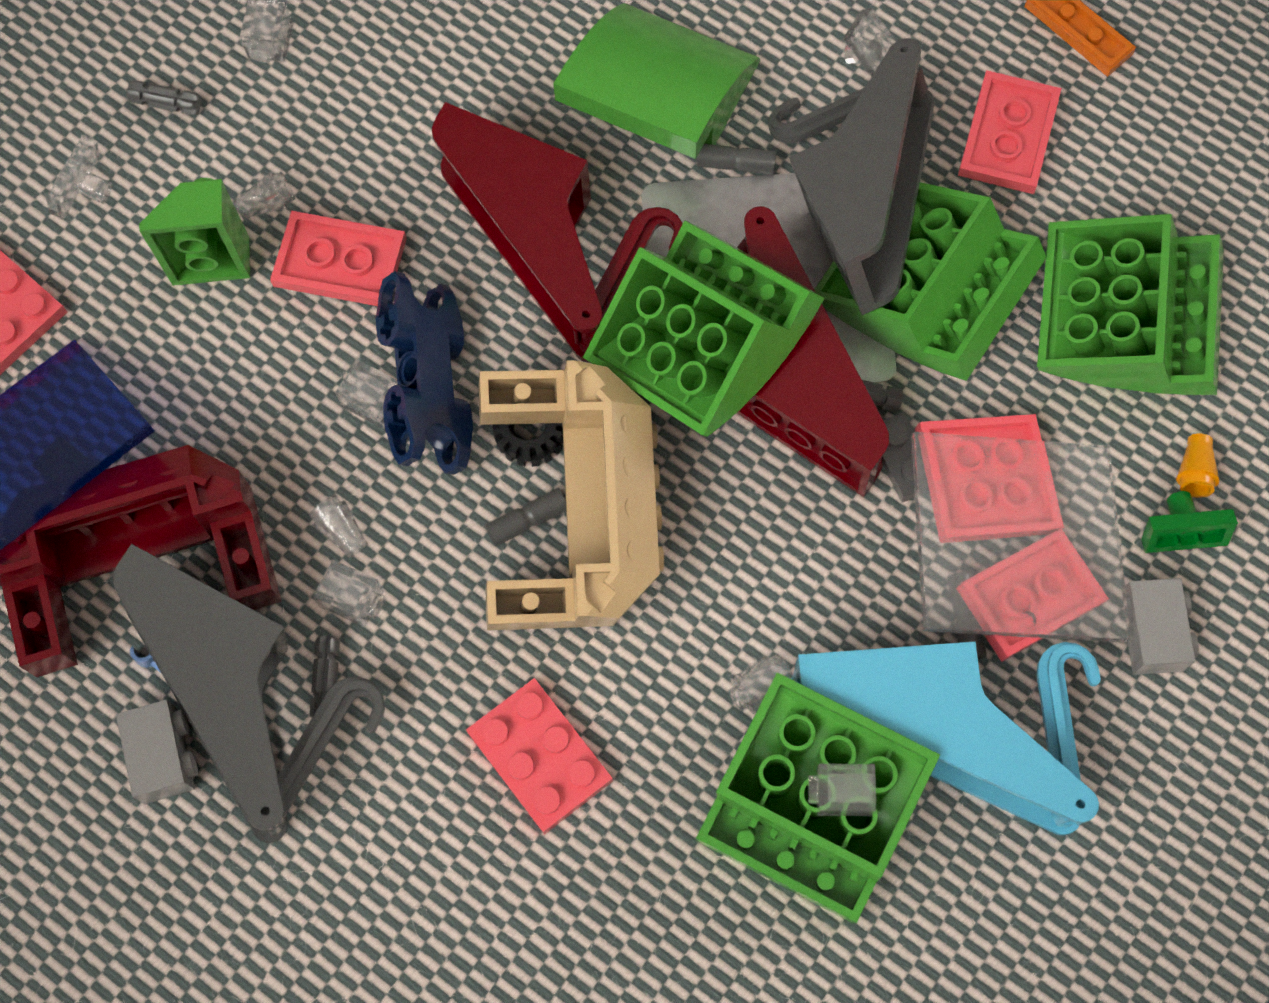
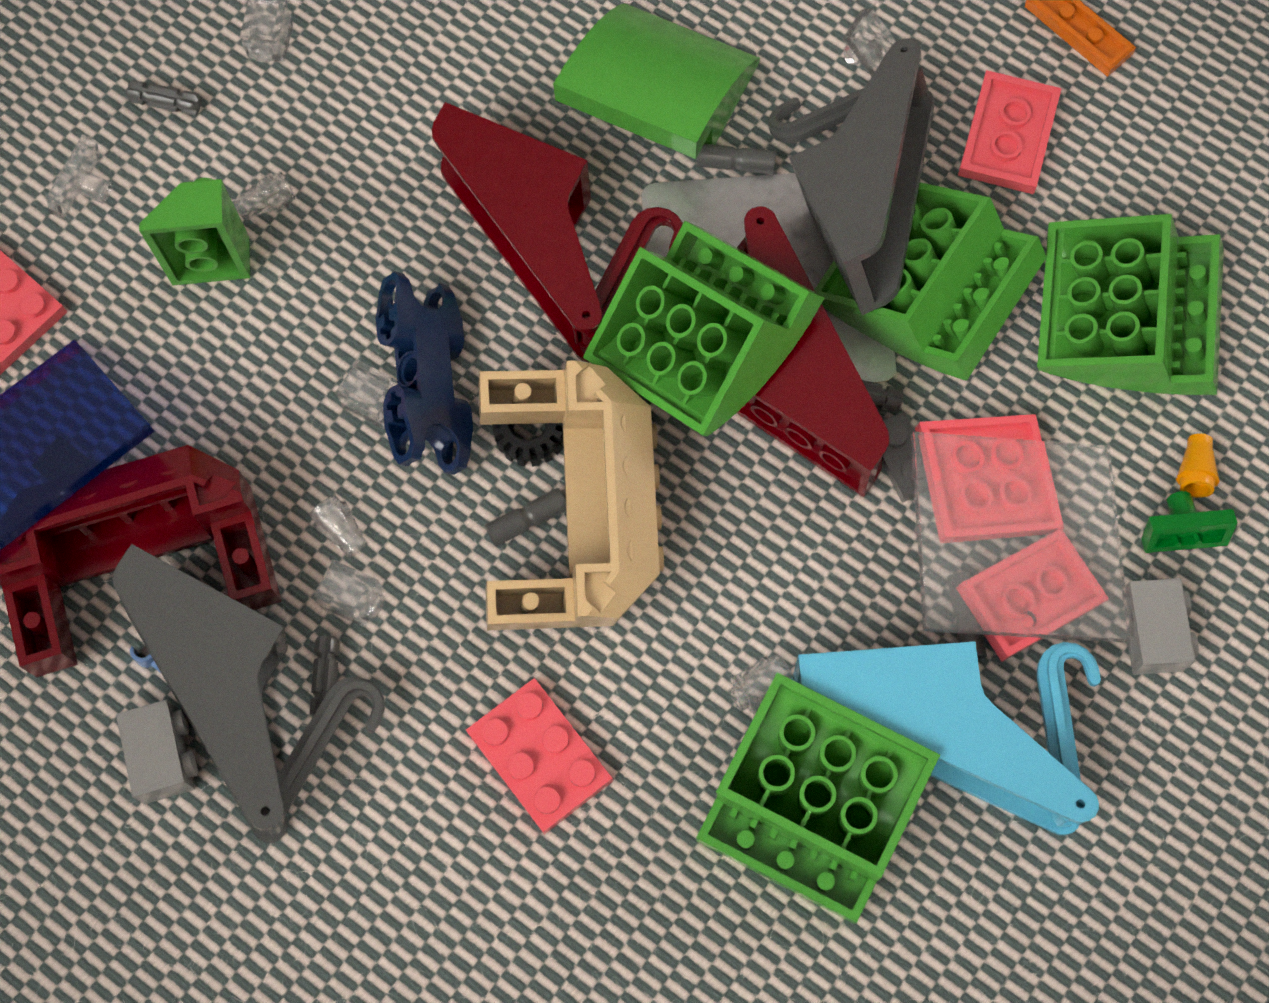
coral plate [270,211,407,306] -> none
clear brick [808,764,876,816] -> none

